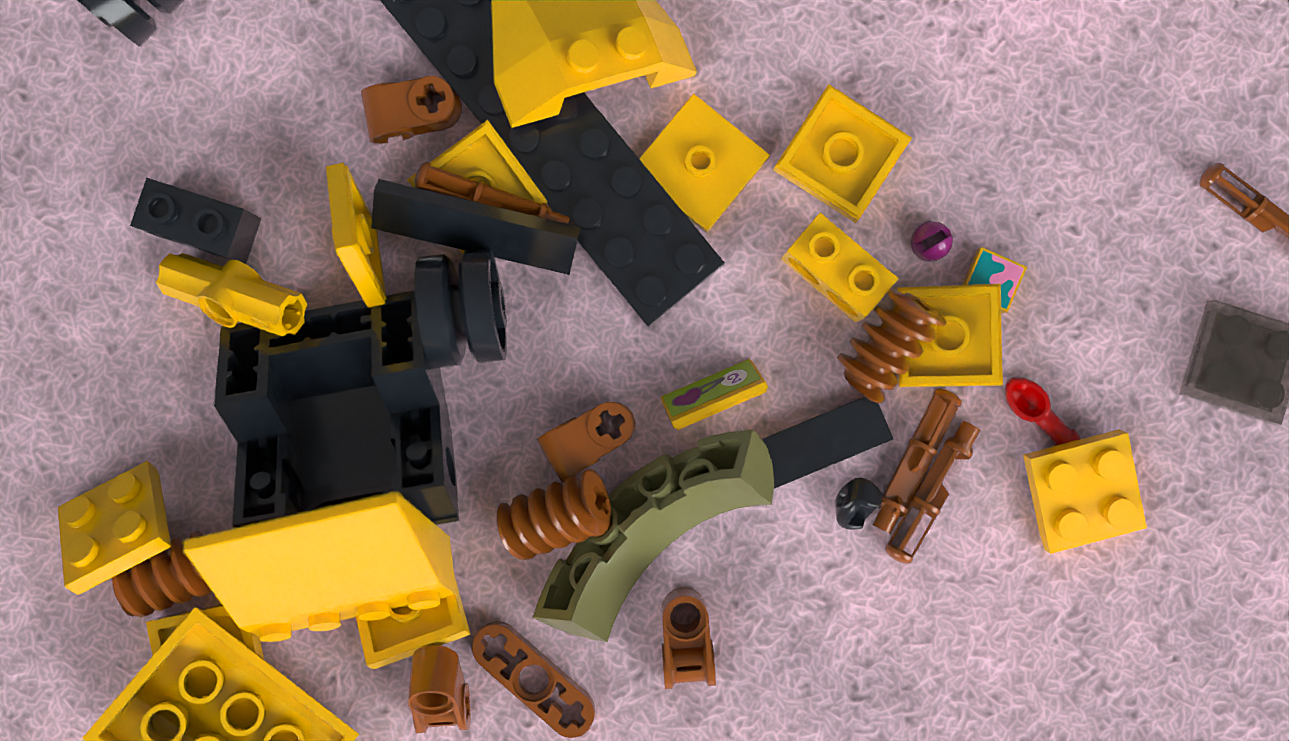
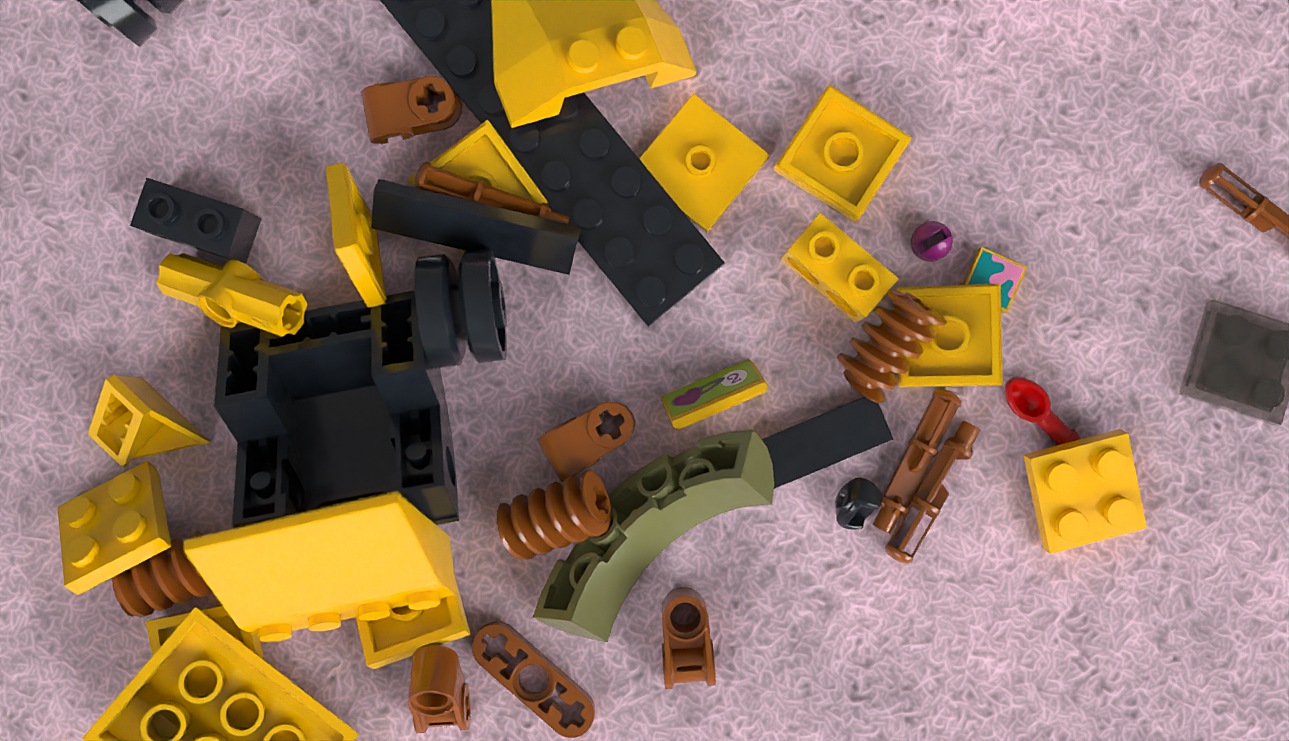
none -> yellow slope [88,375,211,468]

